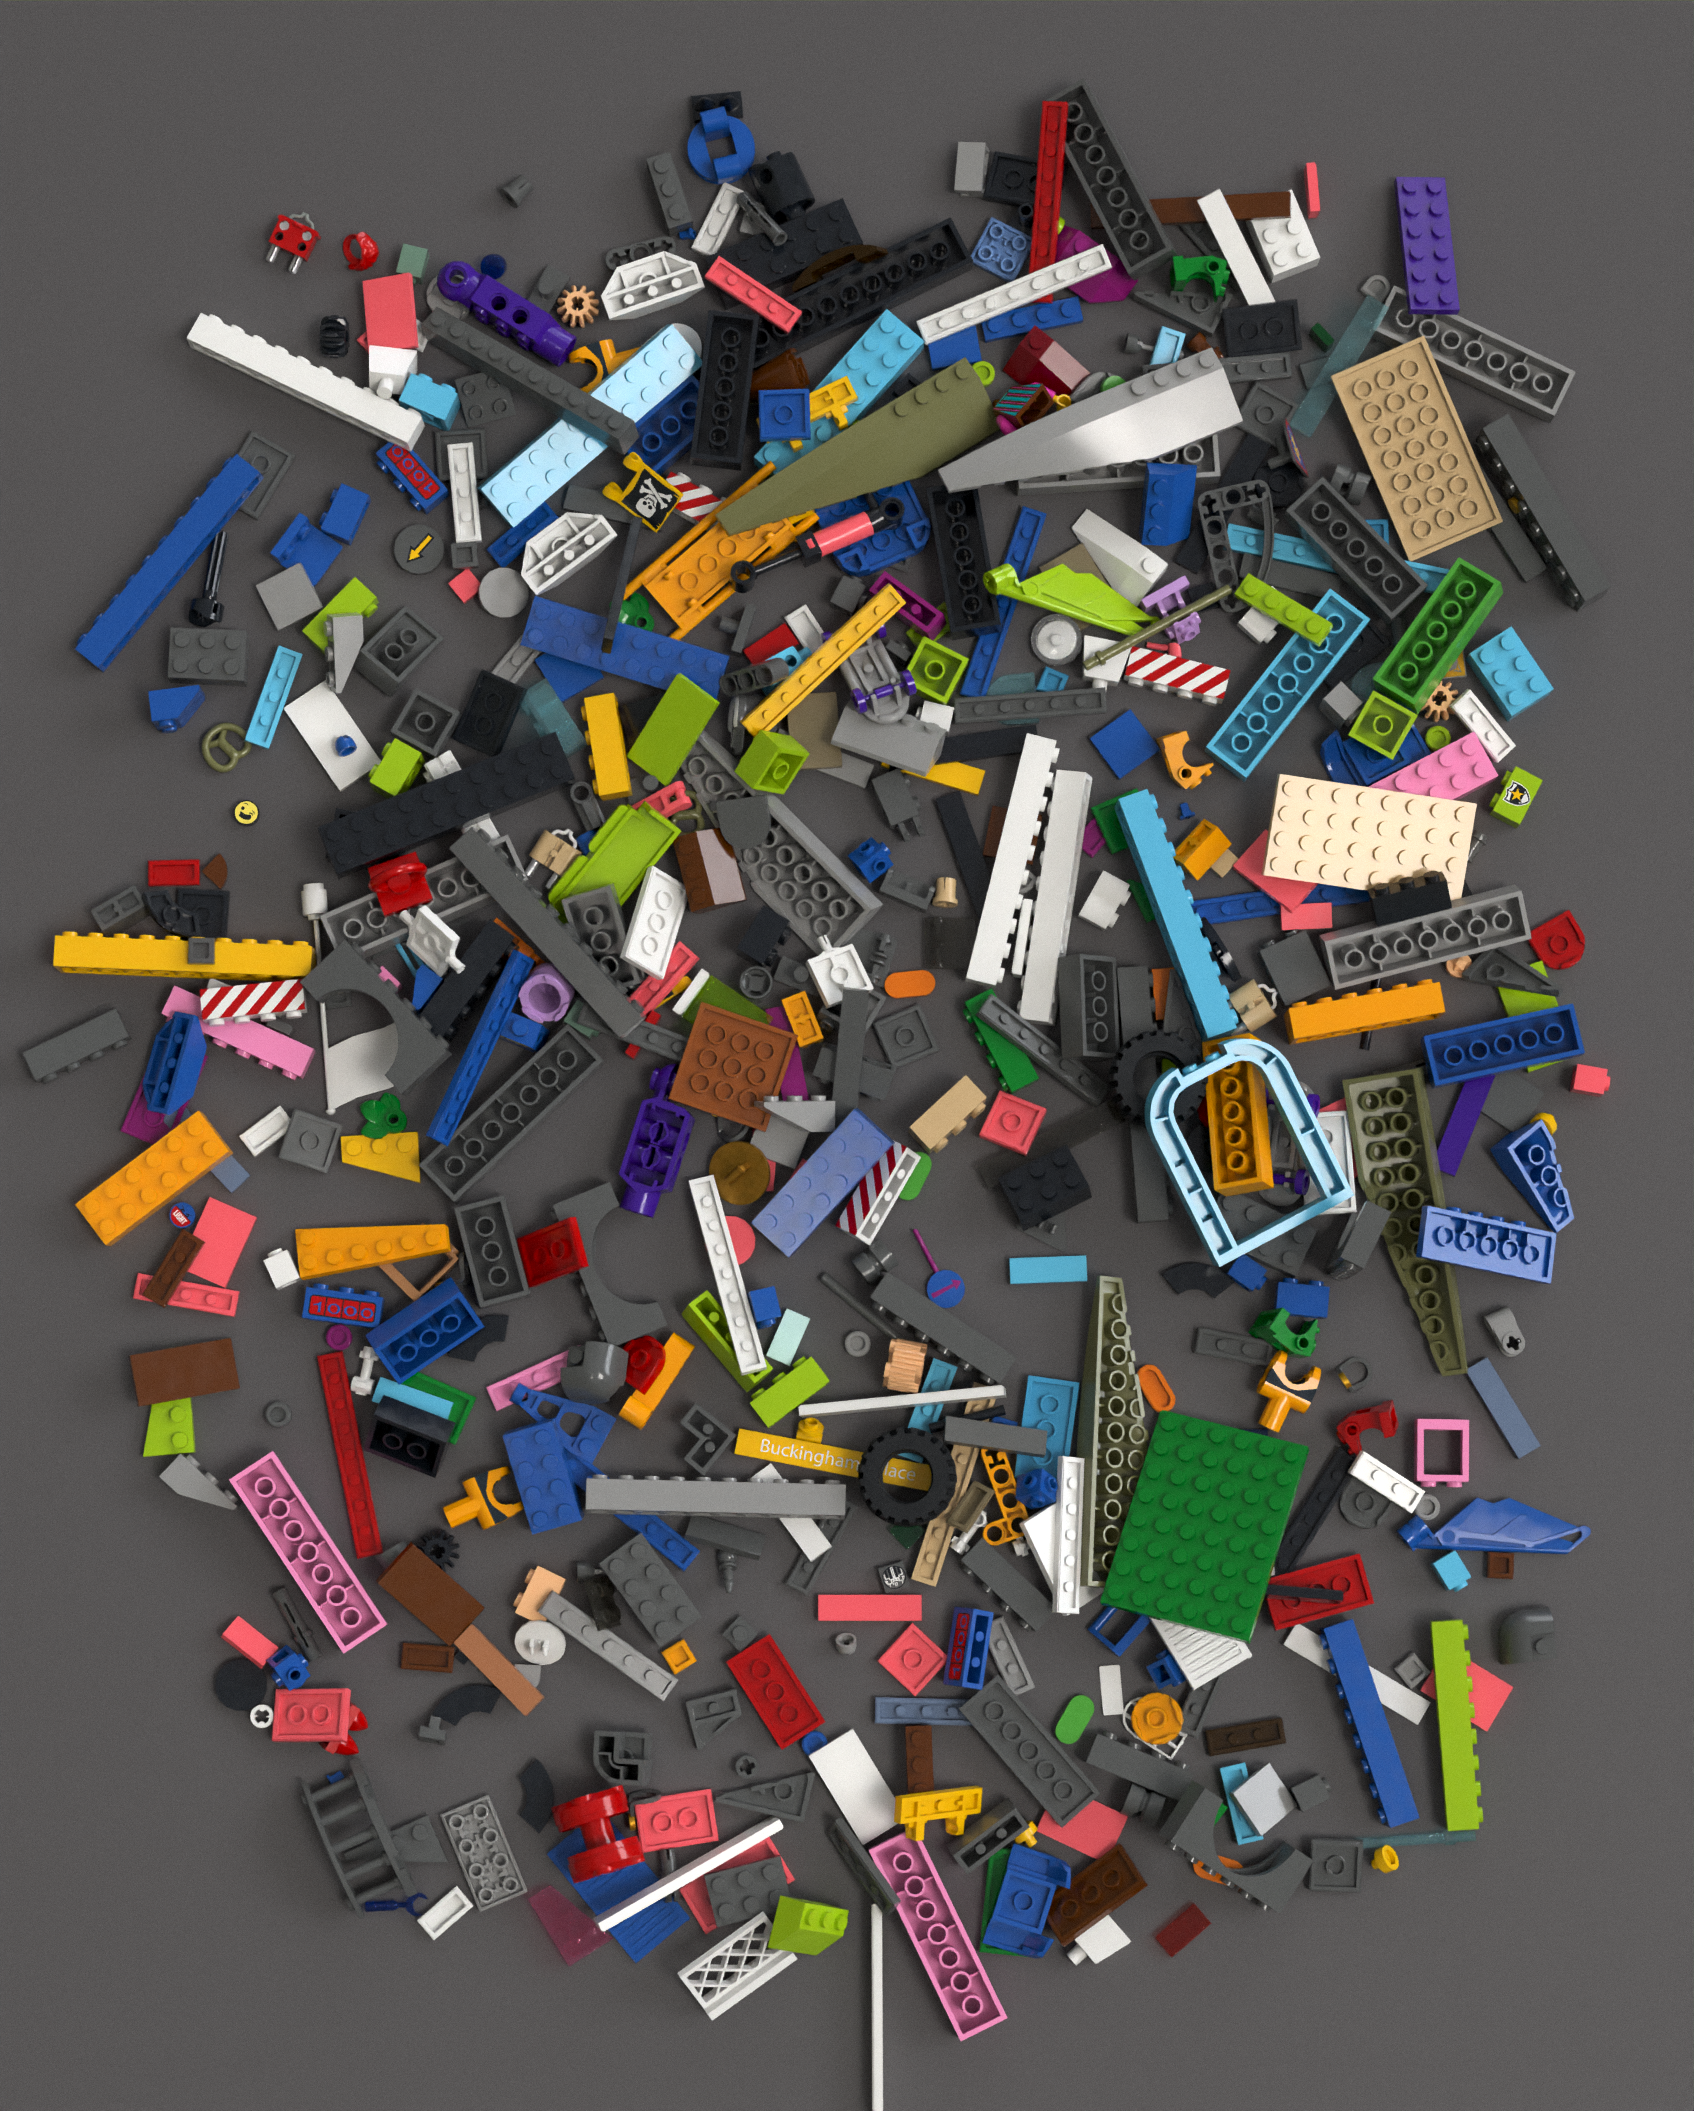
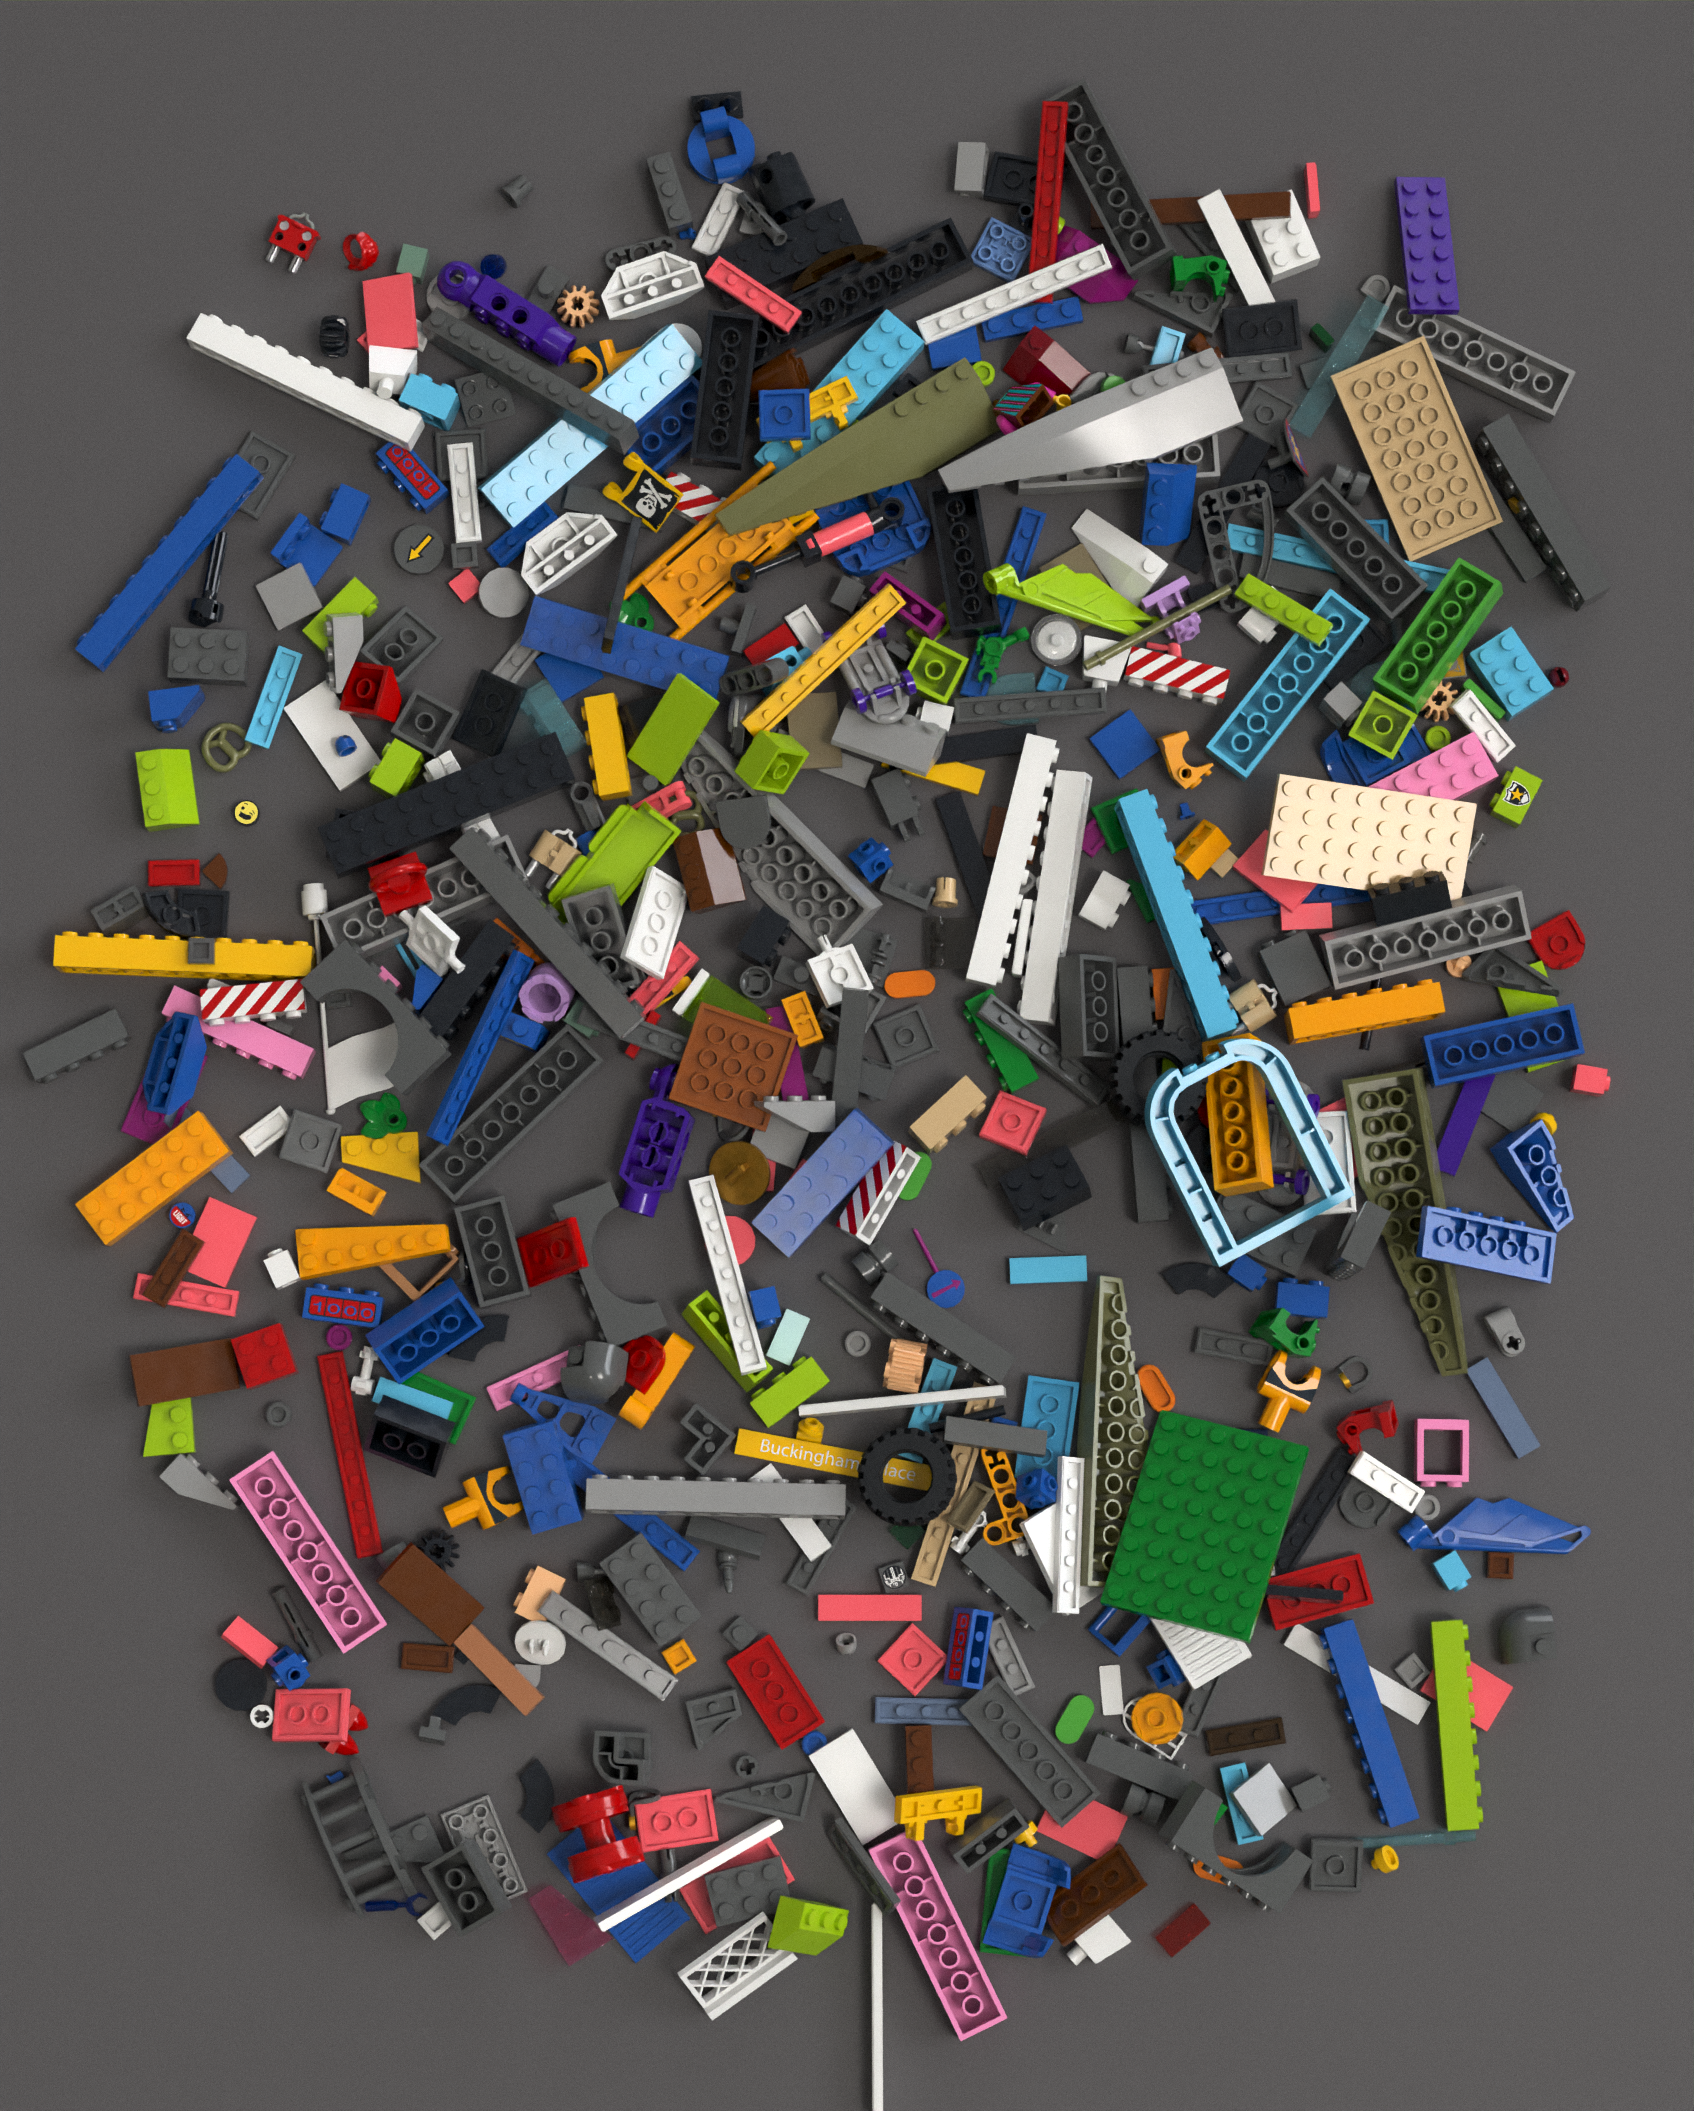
none -> lime slope [135,749,200,832]
none -> red brick [231,1323,299,1390]
none -> light orange hinge [326,1168,387,1217]
none -> red slope [339,662,402,723]
none -> dark grey brick [421,1838,512,1938]
none -> green piece [976,627,1030,685]
none -> bright green tile [1460,678,1506,723]
none -> dark red hinge [1548,667,1569,688]

